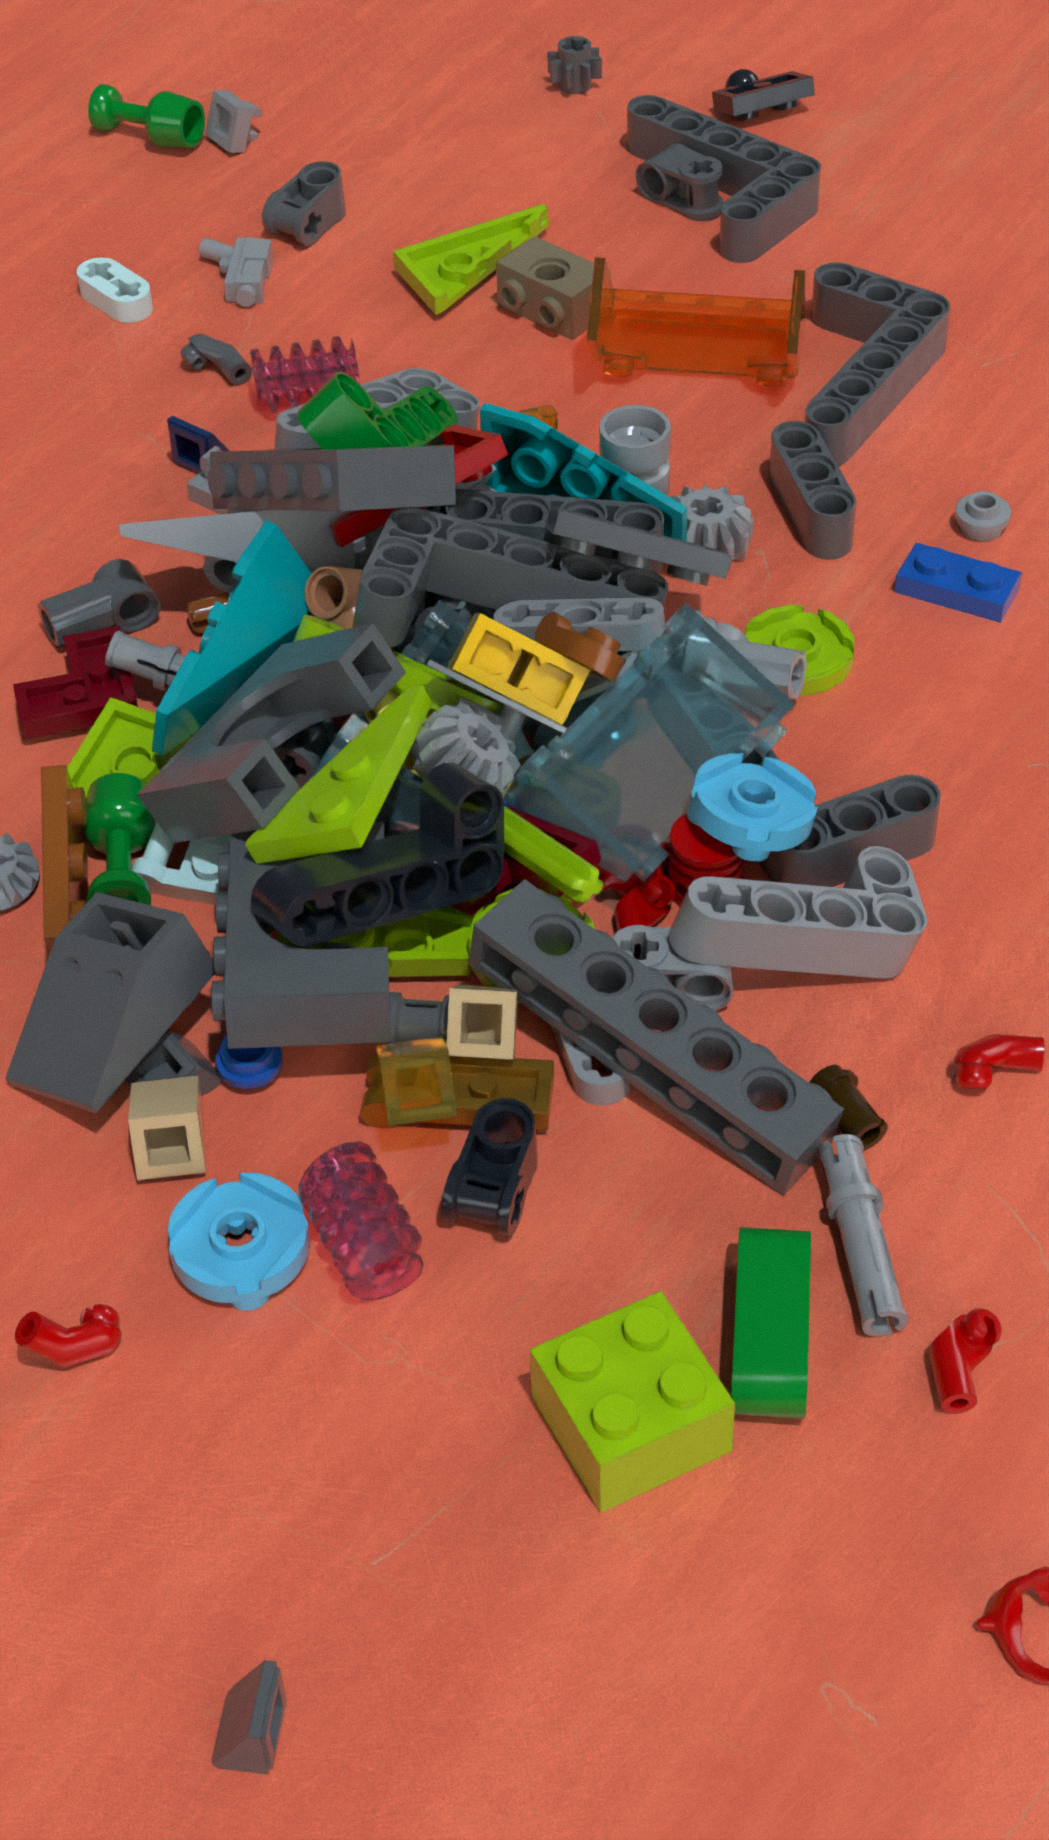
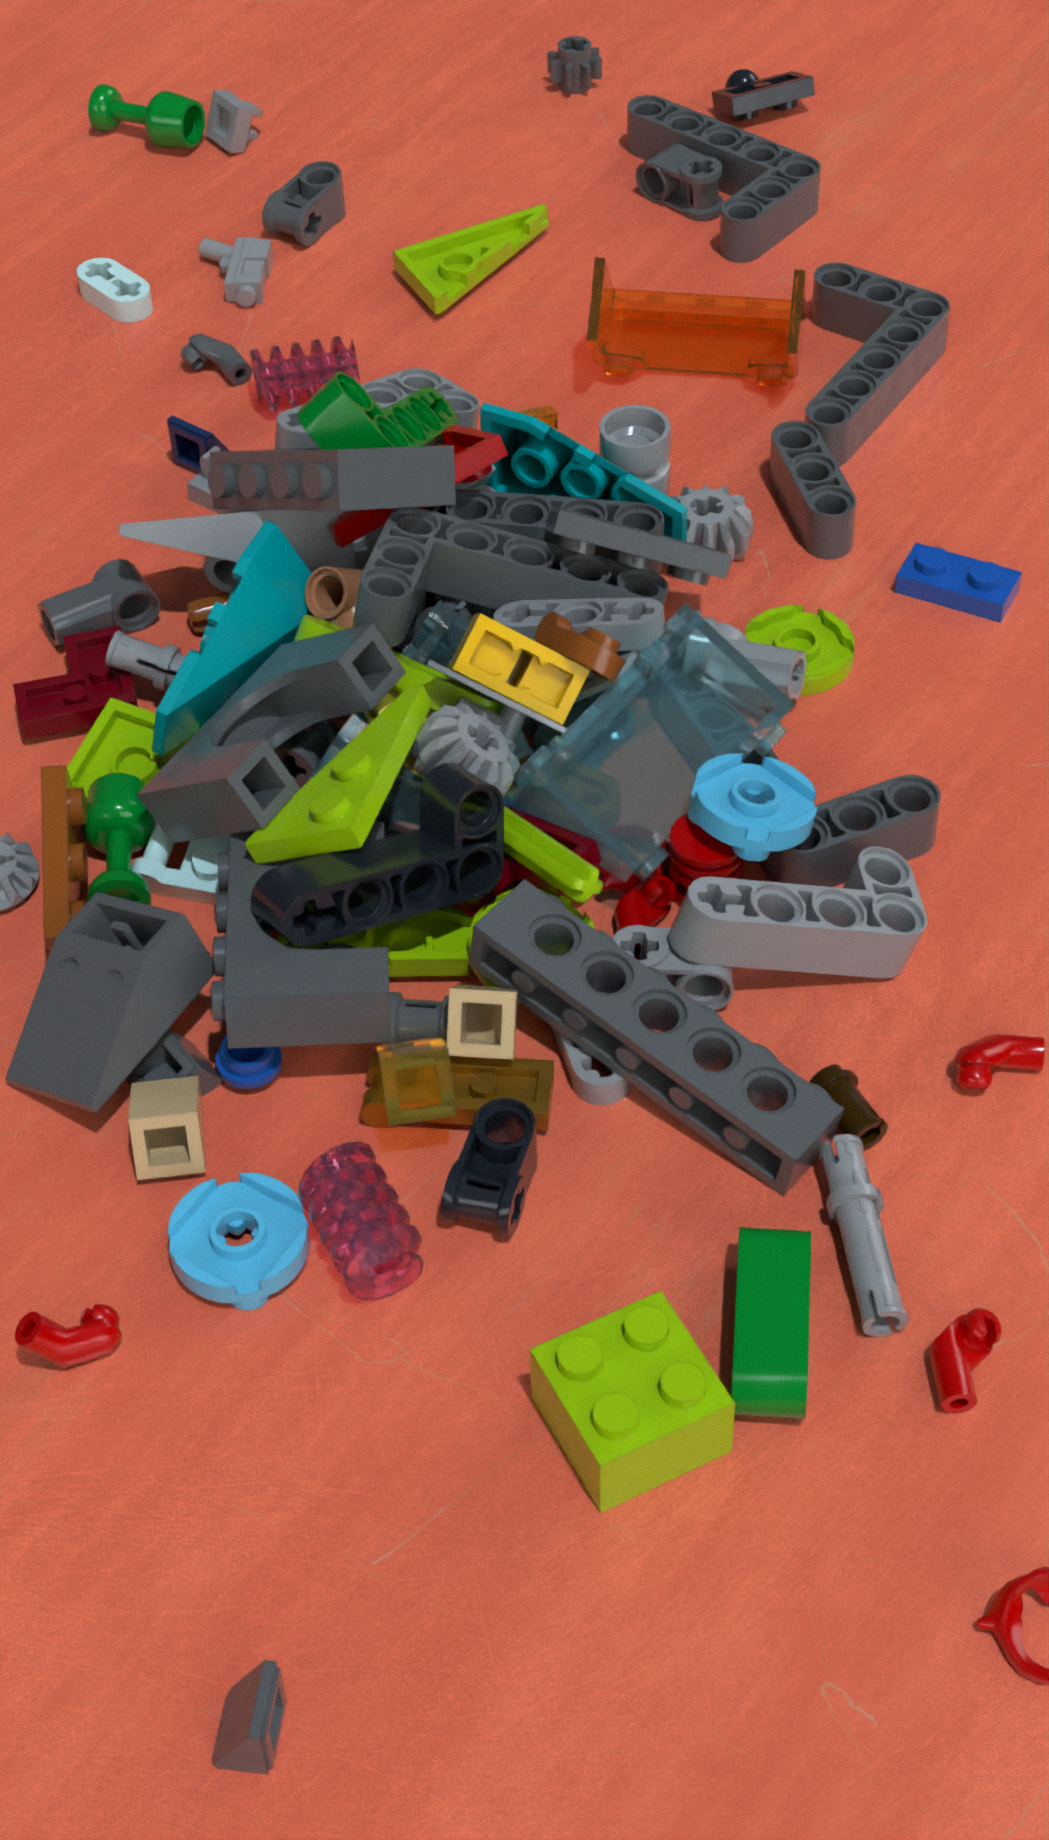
dark tan brick [496,236,611,340] -> none
light grey plate [955,491,1011,541] -> none

